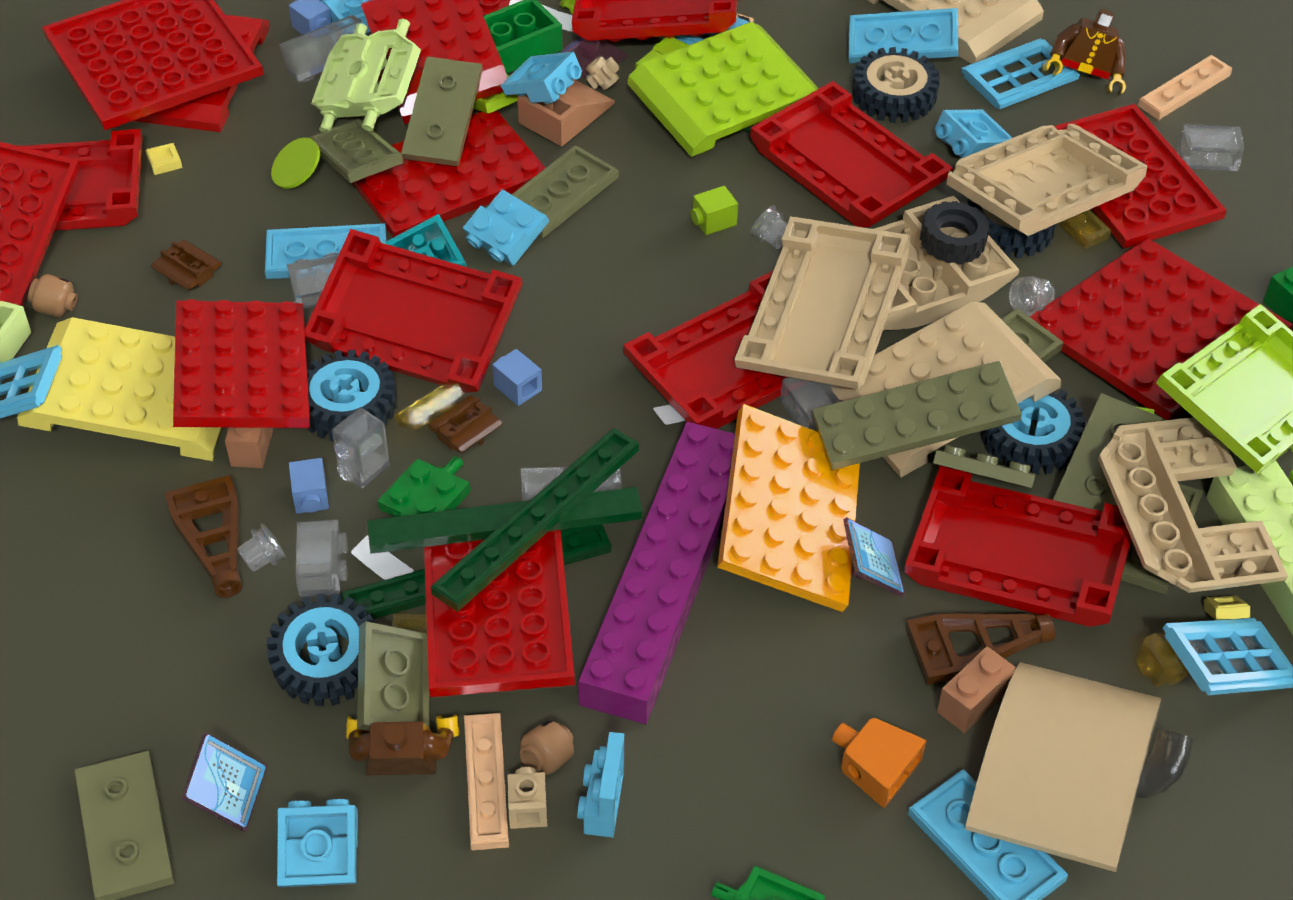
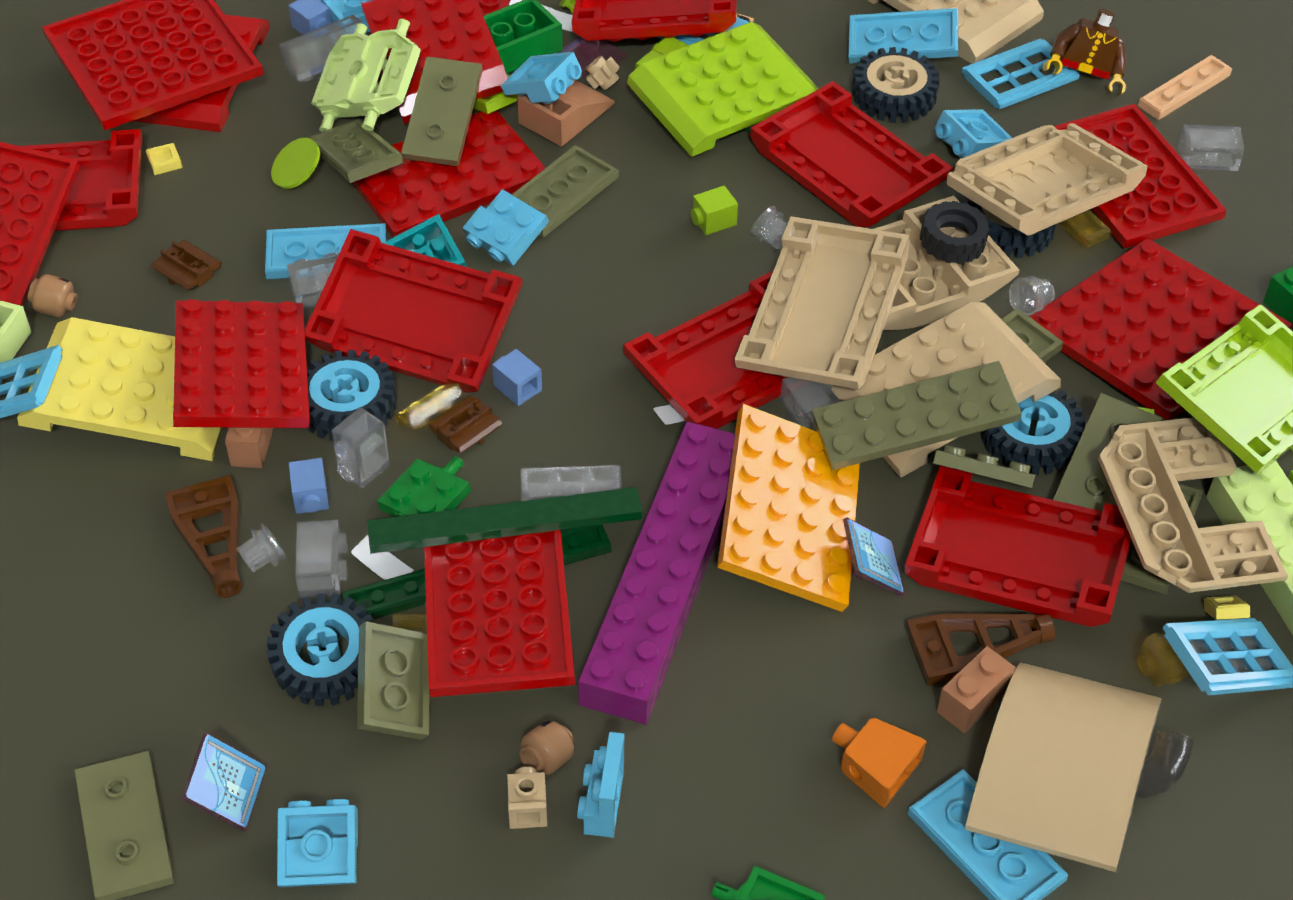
reddish brown torso [346,714,459,776] -> none
dark green tile [431,428,639,612] -> none
light nougat tile [464,713,509,851] -> none

